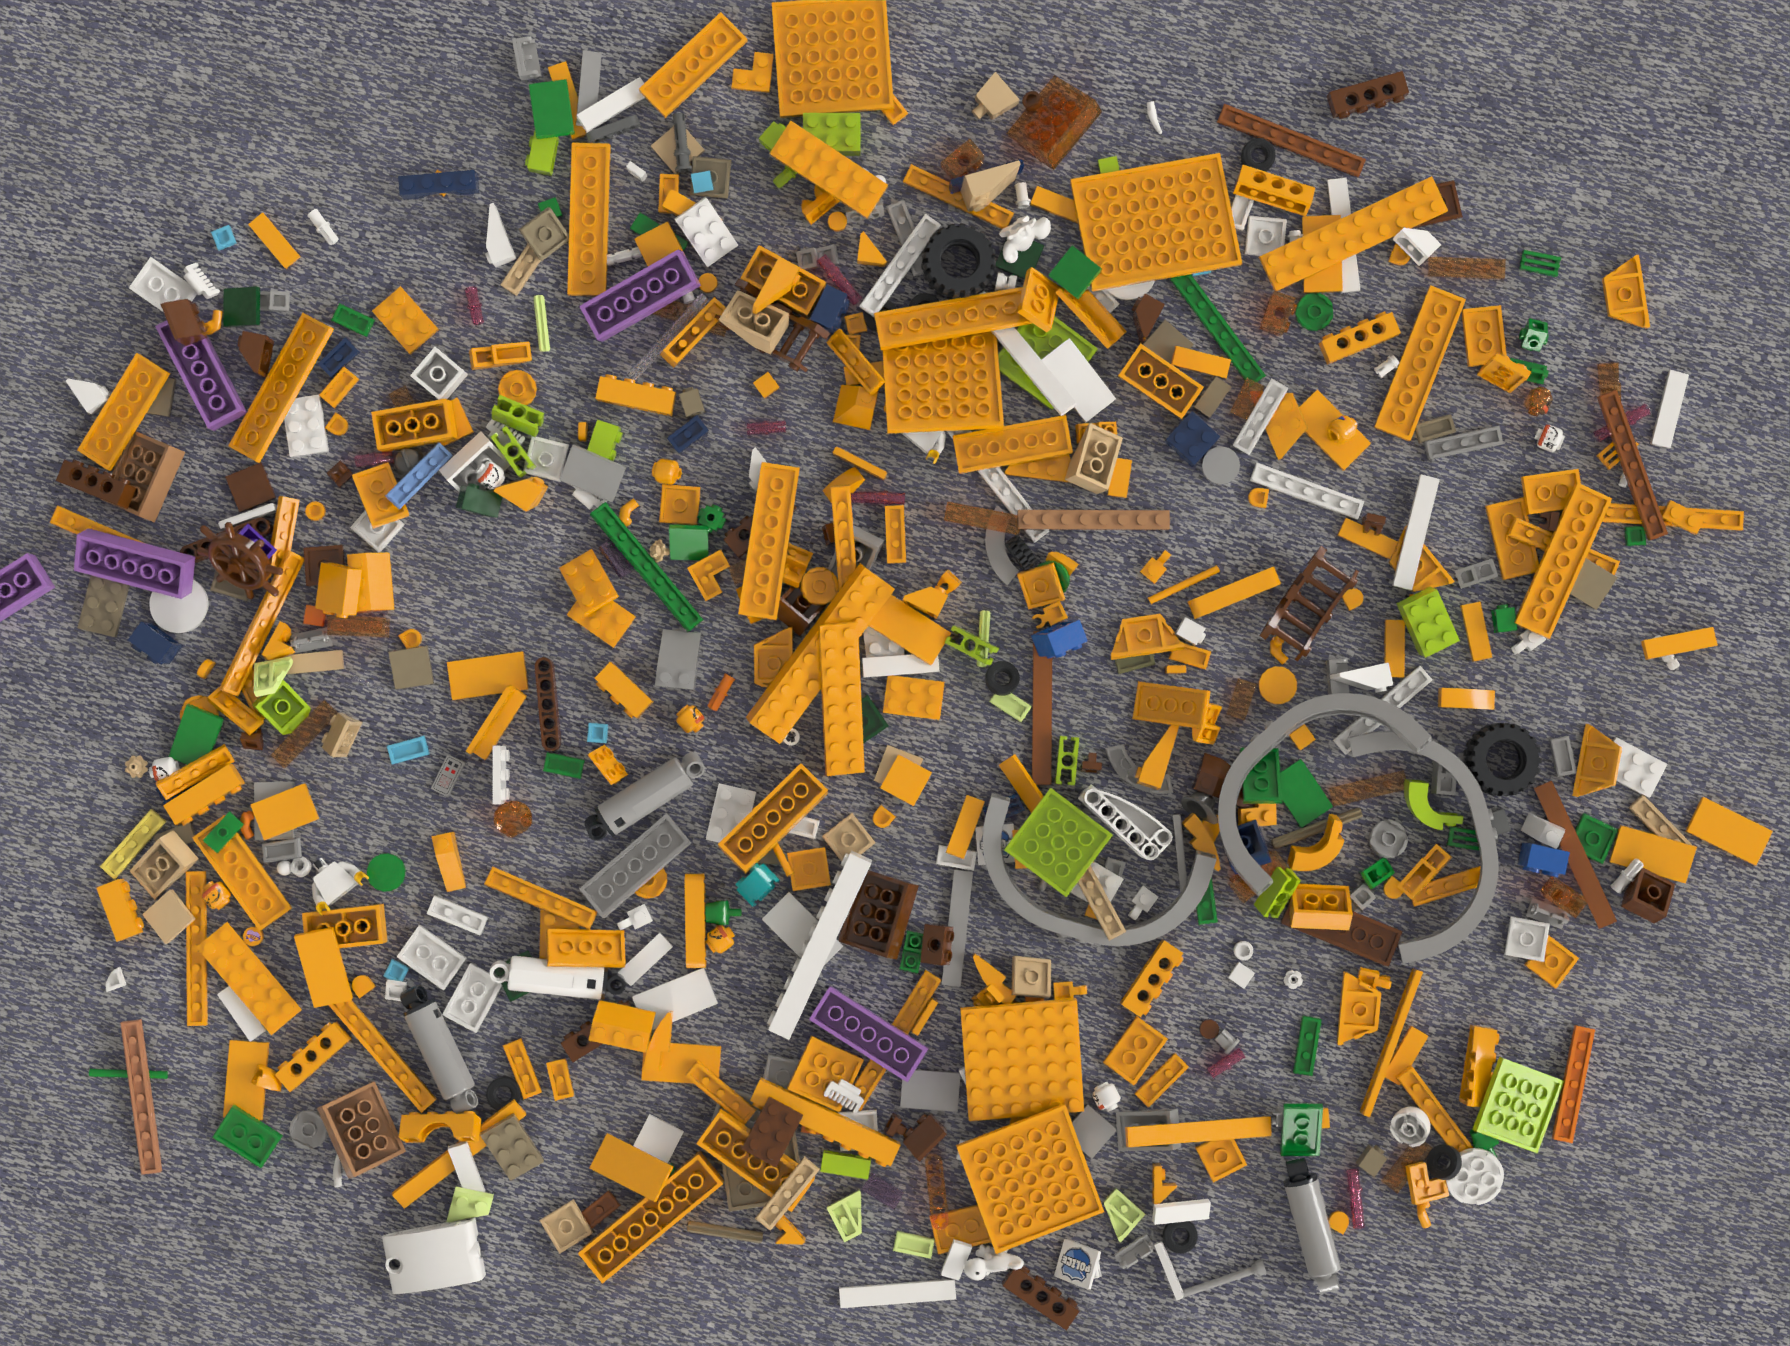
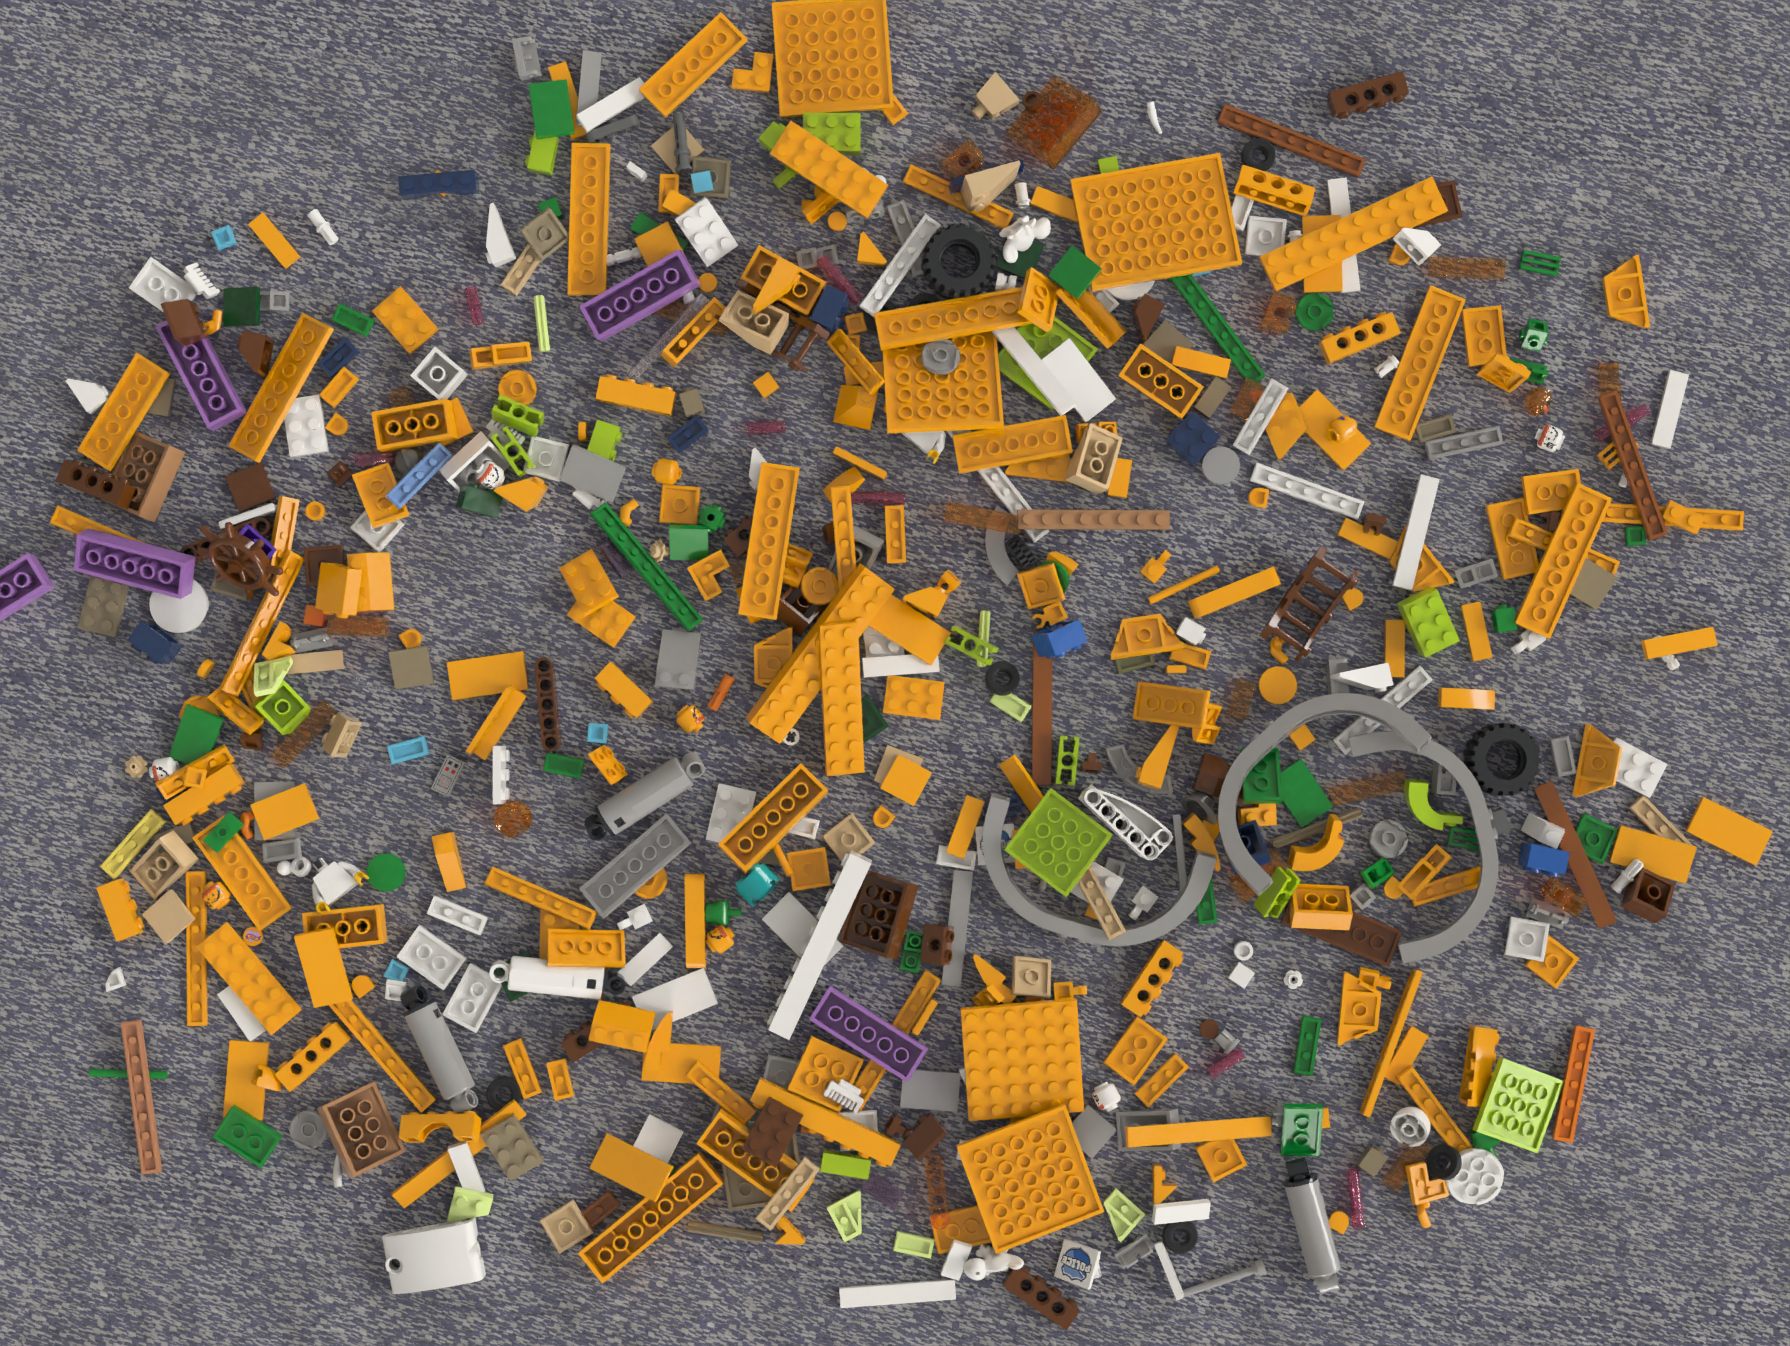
none -> light orange tile [183,766,207,789]
none -> light grey tile [922,339,960,375]

